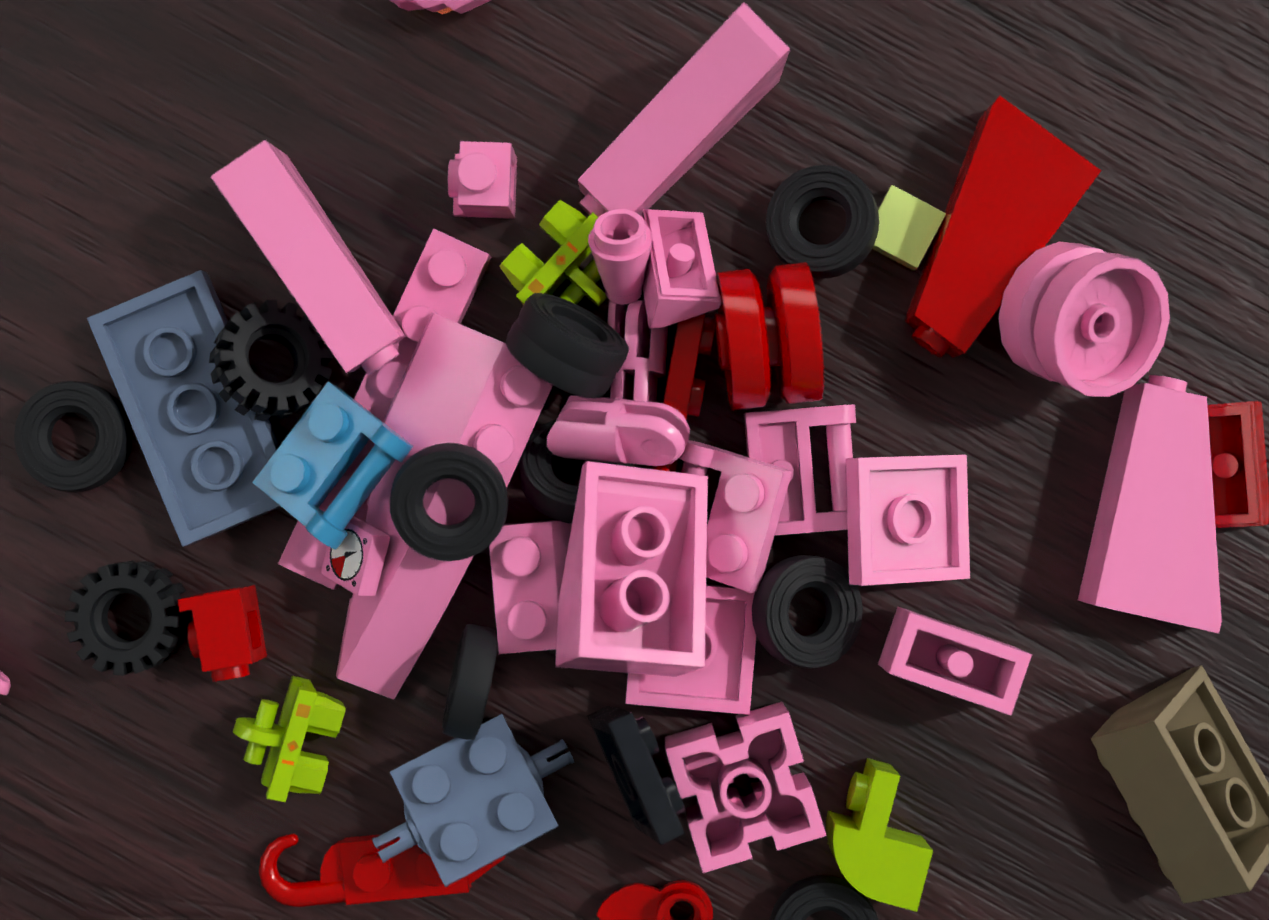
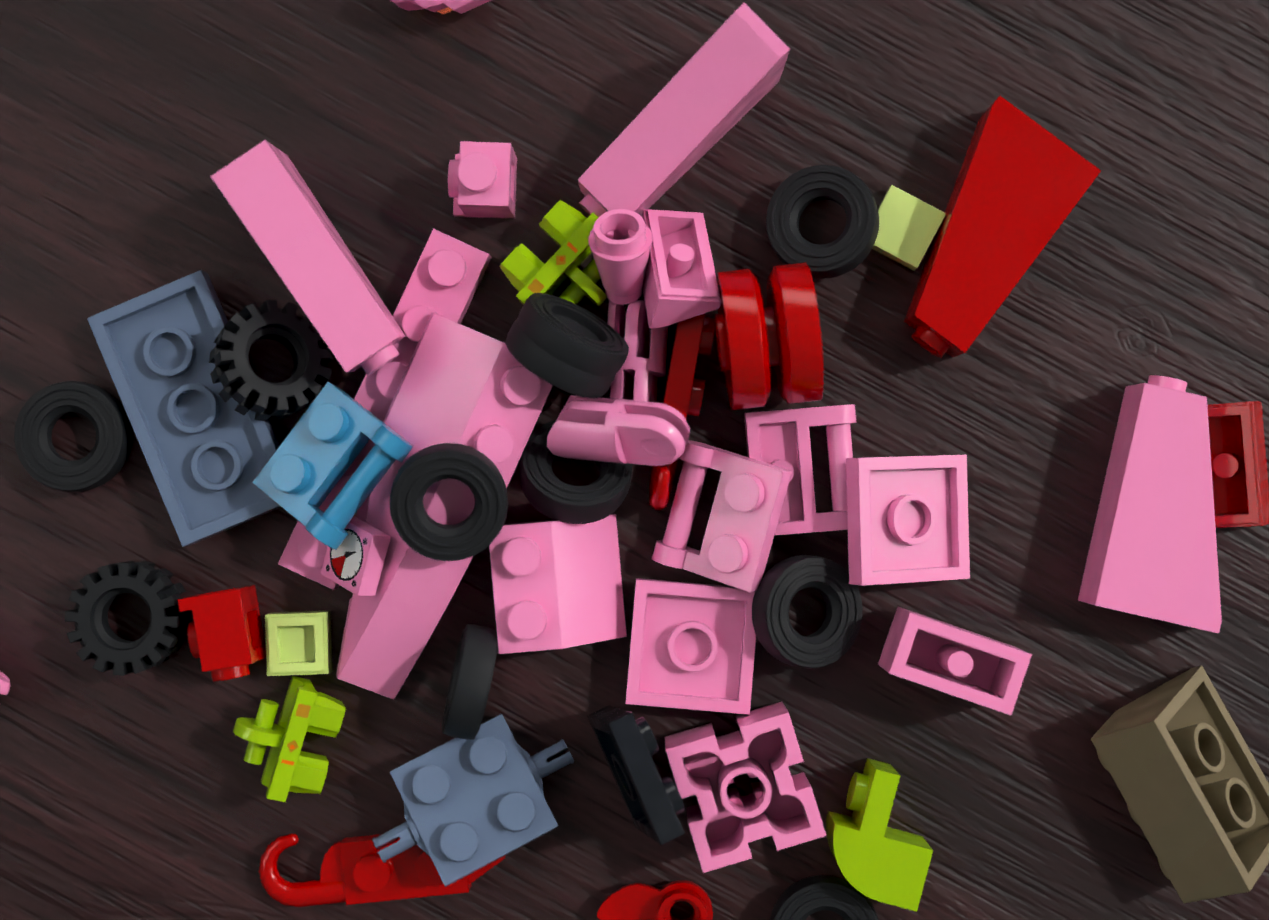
bright pink slope [555,461,708,677] -> none
bright pink wheel [998,242,1170,397] -> none
none -> yellowish green tile [265,611,333,676]

